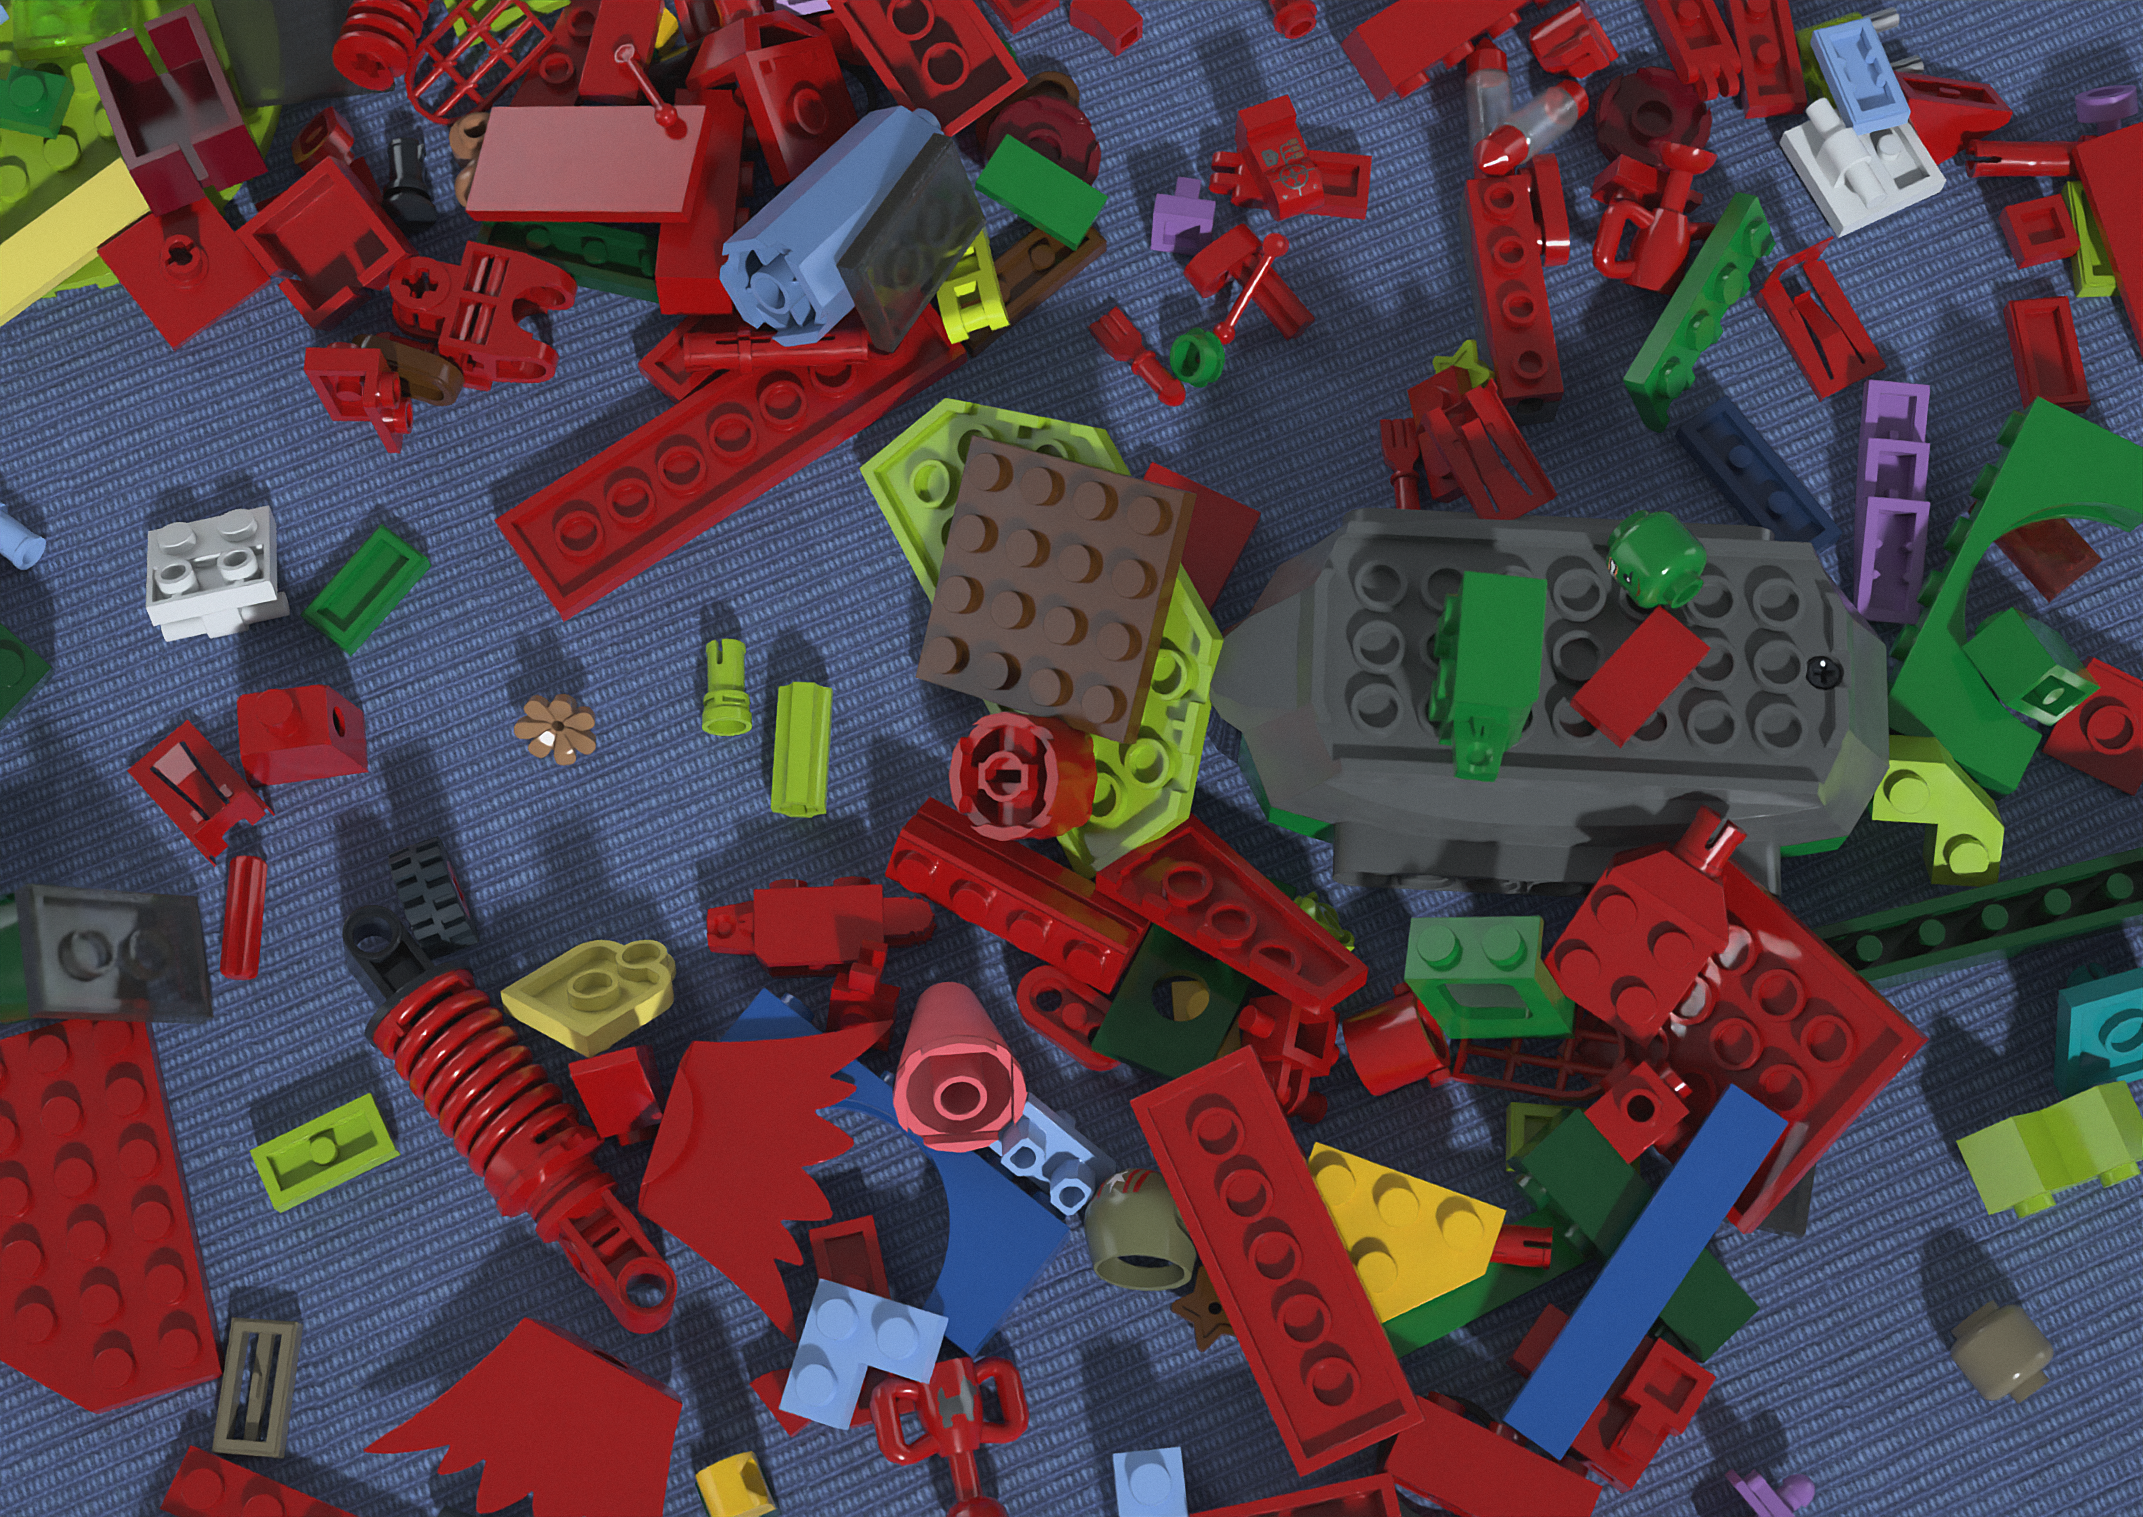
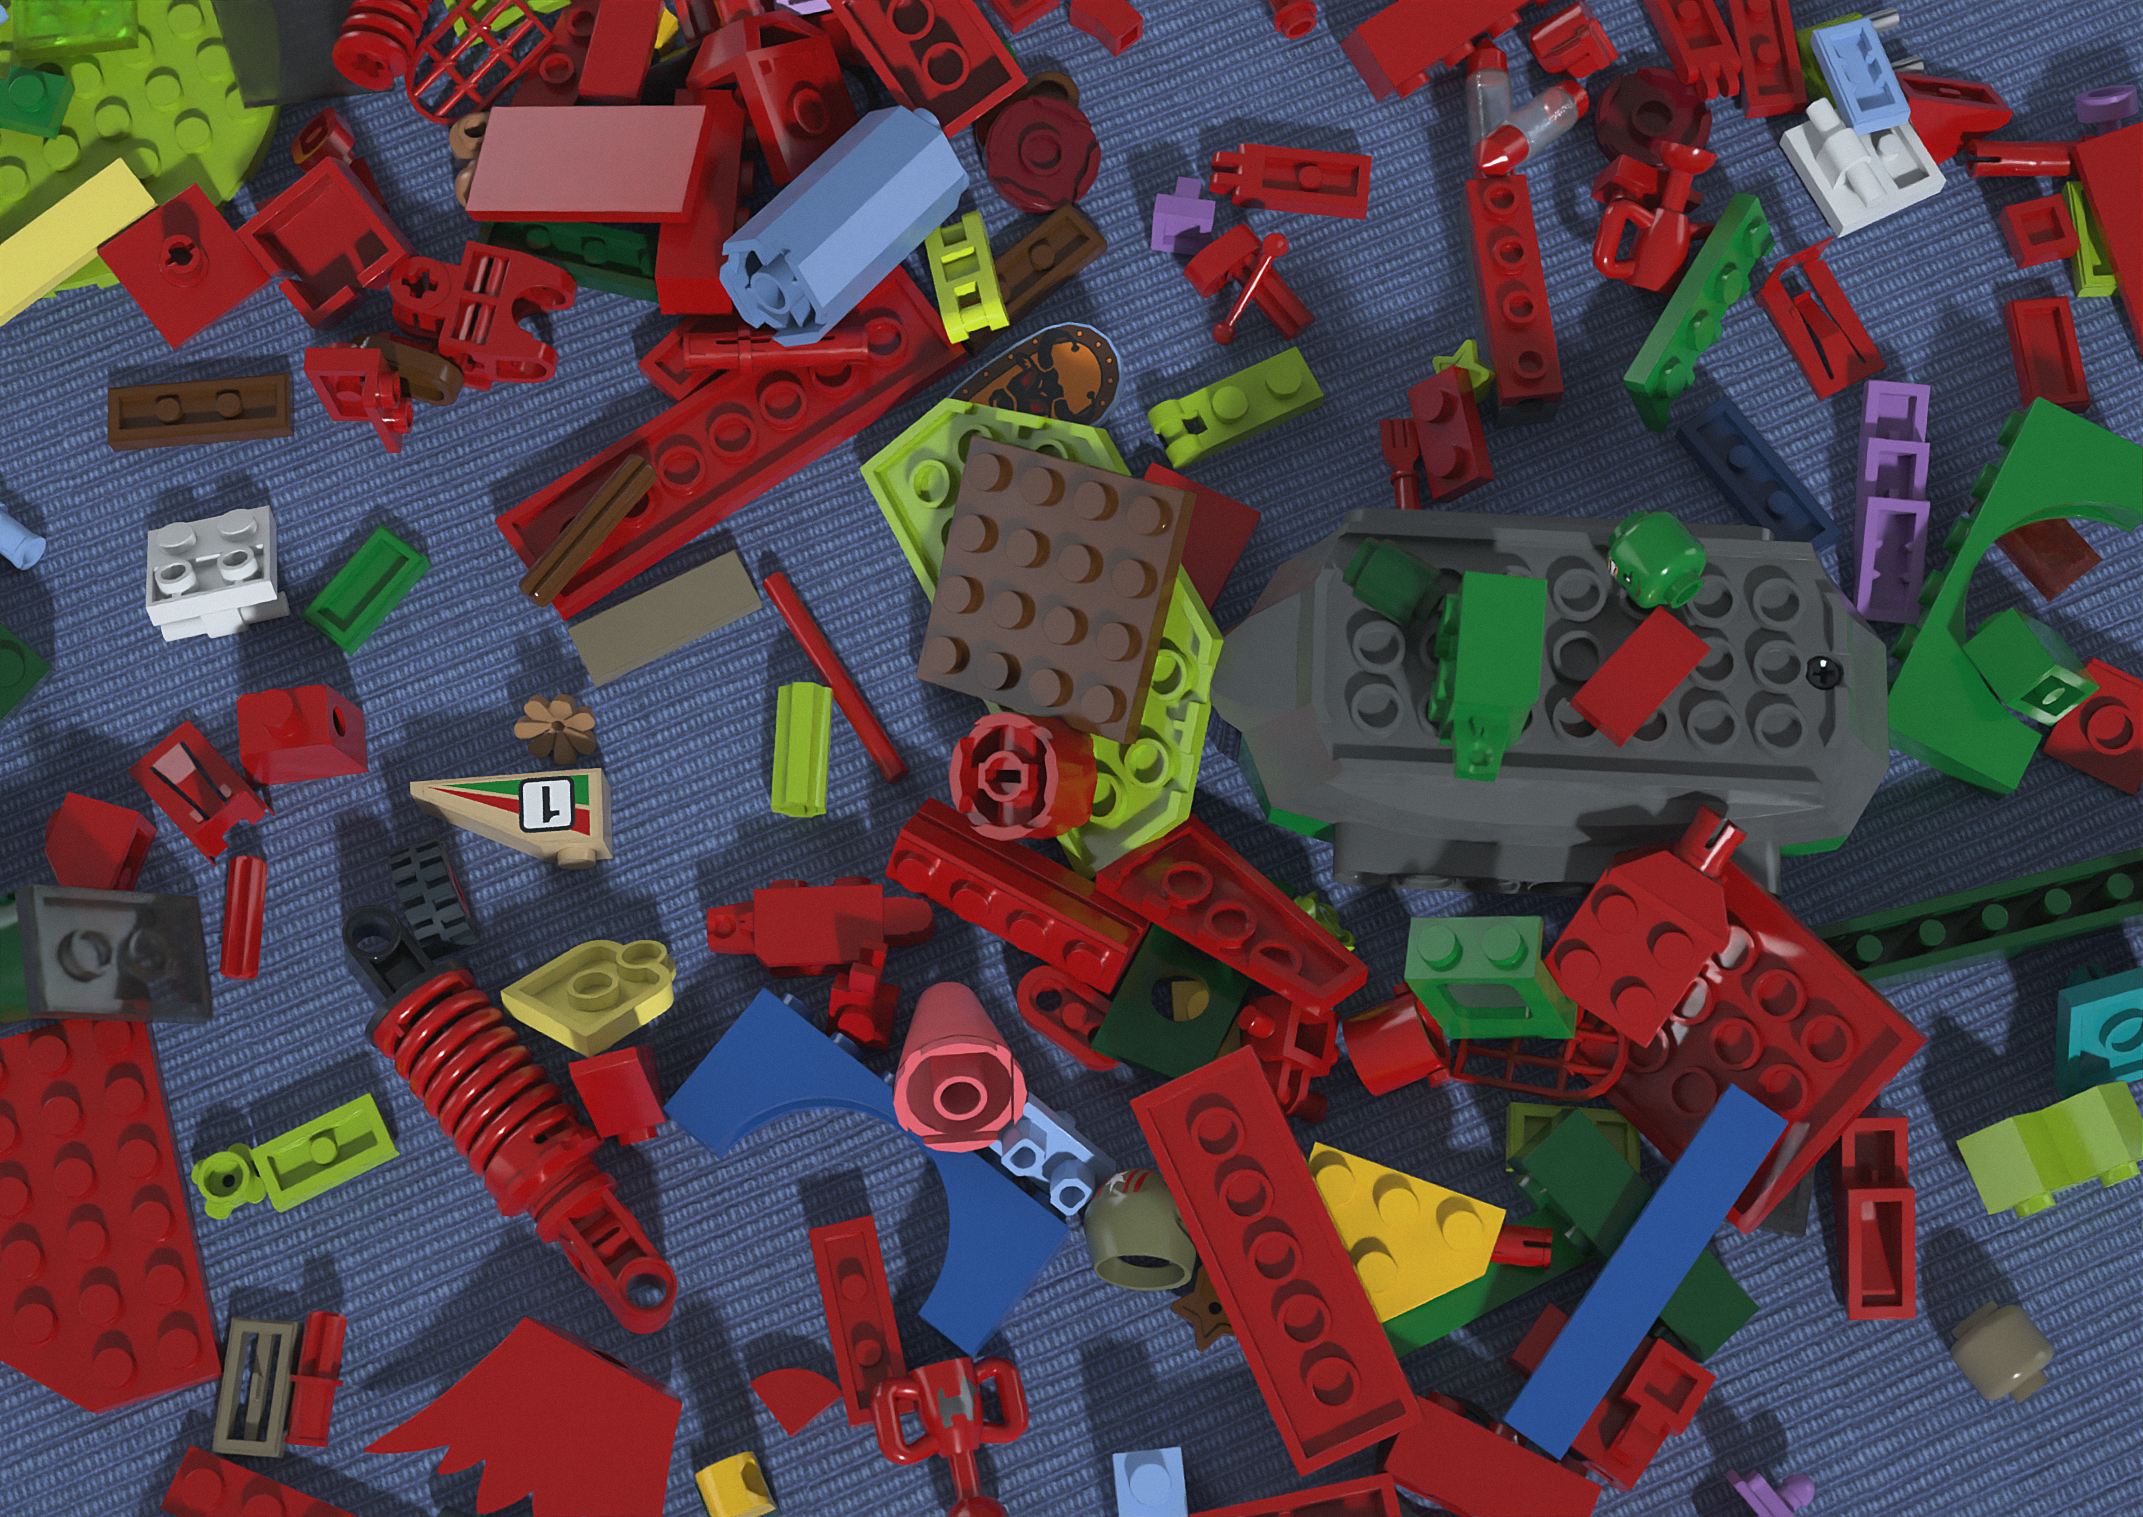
dark red piece [82,3,268,218] -> none
black pin [379,137,437,234] -> none
red hinge [614,44,678,127] -> none
red piece [638,1019,894,1343] -> none
lime pin [702,639,752,736] -> none
light blue plate [779,1278,949,1430] -> none
clear smoke tile [836,133,987,353] -> none
green tile [975,134,1108,251] -> none
red piece [1087,306,1186,407] -> none
green plate [1170,328,1225,388] -> none
red leg [1235,94,1324,222] -> none
red piece [1414,378,1558,520] -> none
red plate [1516,153,1570,267] -> none
red brick [1584,1058,1694,1164] -> none
lime brick [1867,735,2005,887] -> none
none -> red slope [44,792,157,946]
none -> reddish brown tile [108,373,295,451]
none -> lime plate [191,1143,267,1220]
none -> red axle [284,1310,347,1448]
none -> tan slope [410,768,613,870]
none -> reddish brown axle [518,454,657,608]
none -> dark tan tile [567,550,763,688]
none -> red bar [762,572,910,784]
none -> shield [946,322,1125,428]
none -> lime plate [1146,346,1324,470]
none -> dark green brick [1342,536,1447,629]
none -> red slope [1830,1107,1916,1320]

